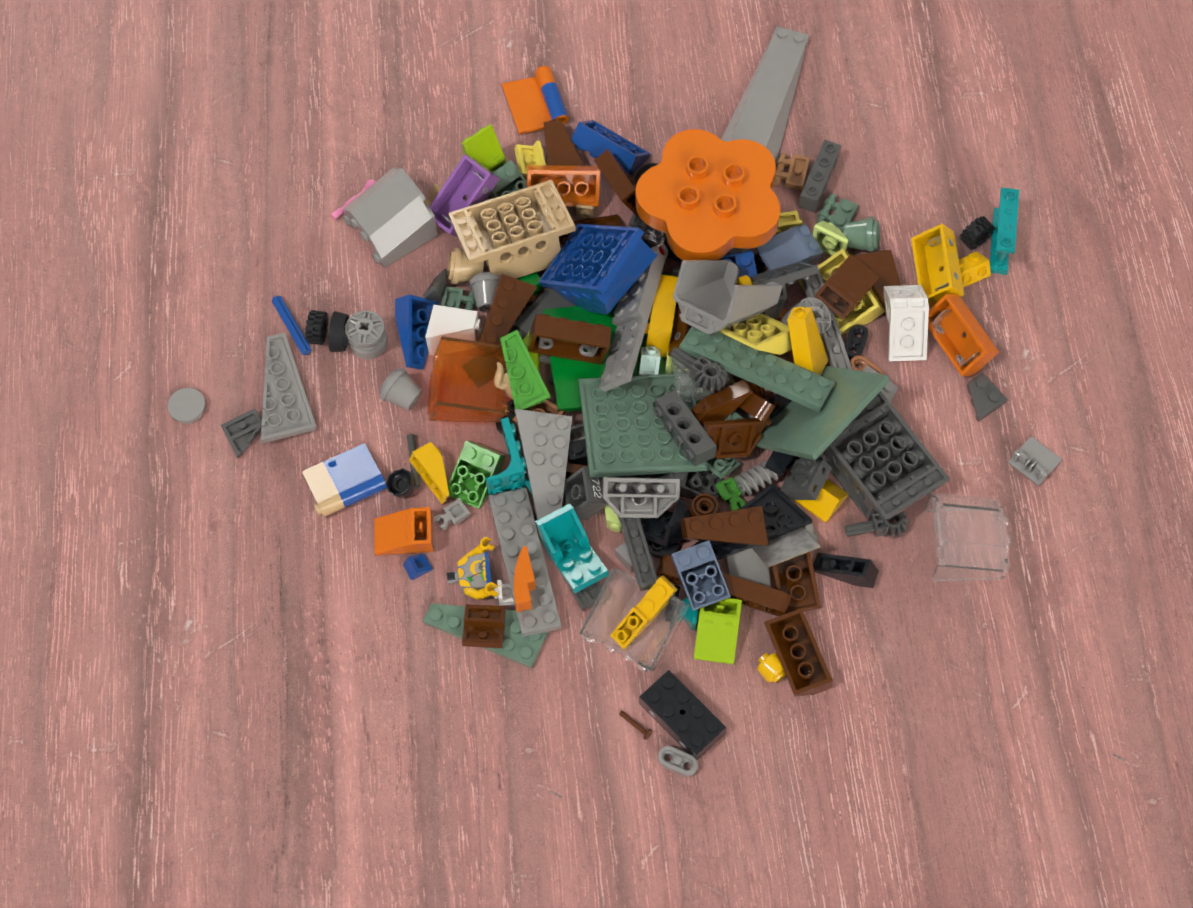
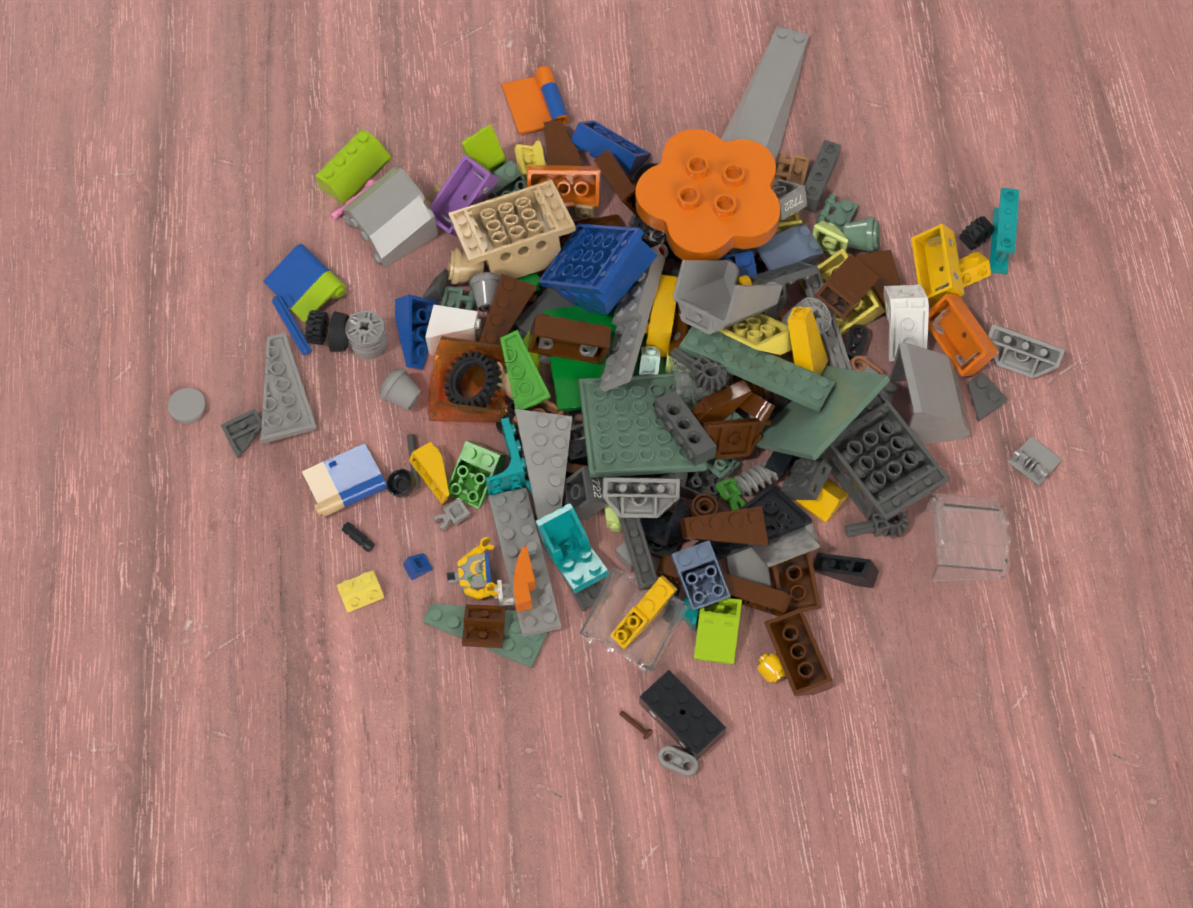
orange slope [374,507,434,556] -> none
none -> blue door [263,244,346,323]
none -> lime slope [315,129,391,205]
none -> light yellow bracket [337,570,384,612]
none -> black axle [342,522,375,552]
none -> black tyre [444,351,502,412]
none -> light grey brick [772,179,807,220]
none -> light grey windscreen [889,343,971,444]
none -> light grey wedge [988,324,1065,378]

